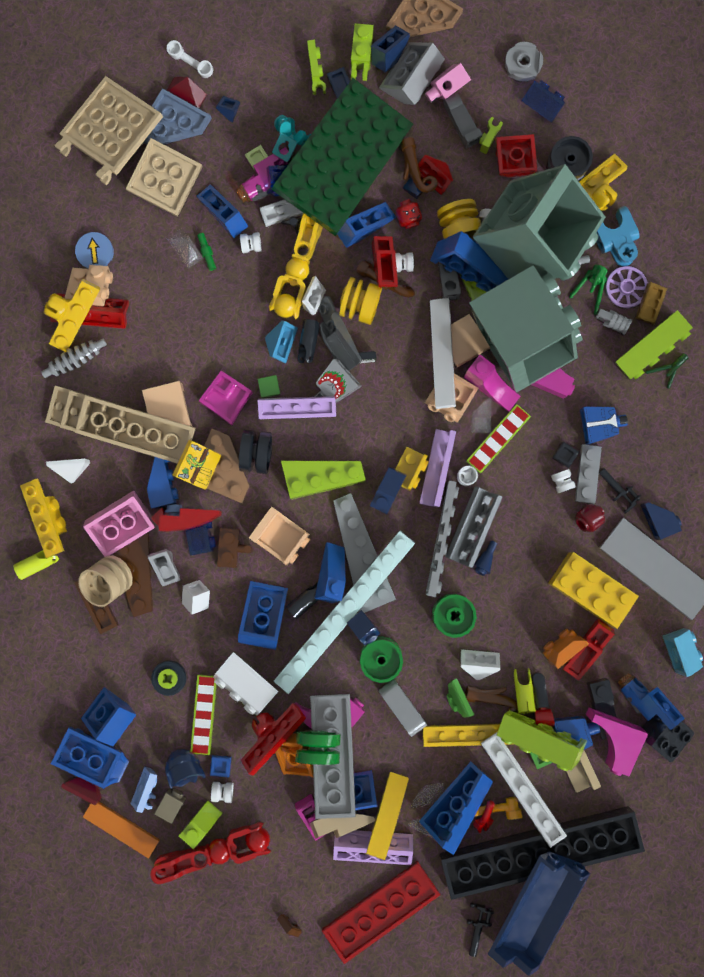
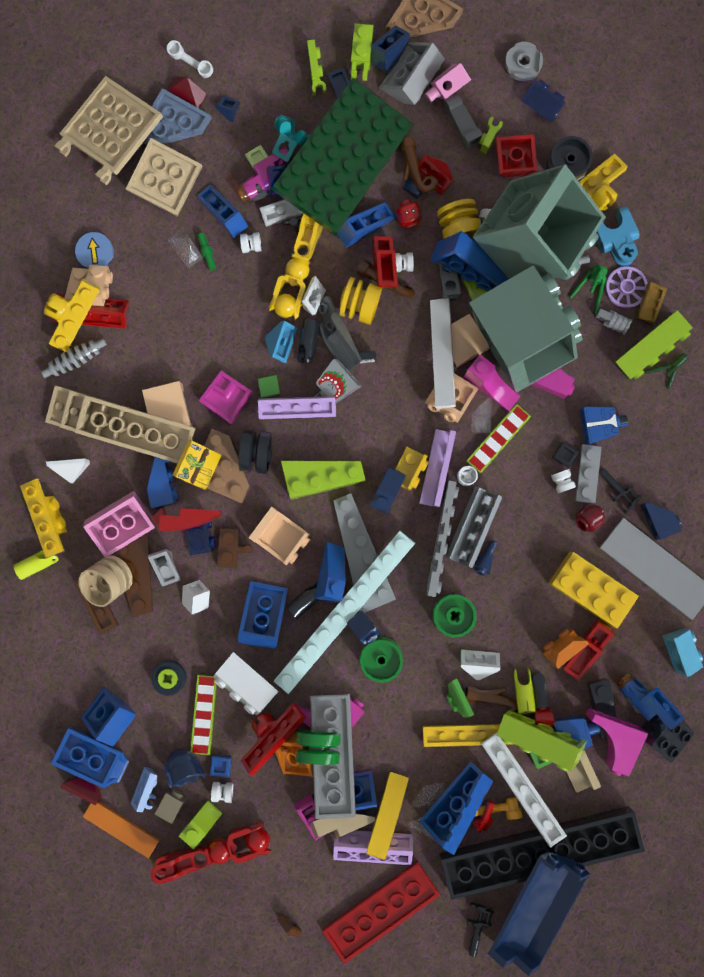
medium blue plate [165,504,182,516] -> none
light grey beam [378,679,427,737] -> none

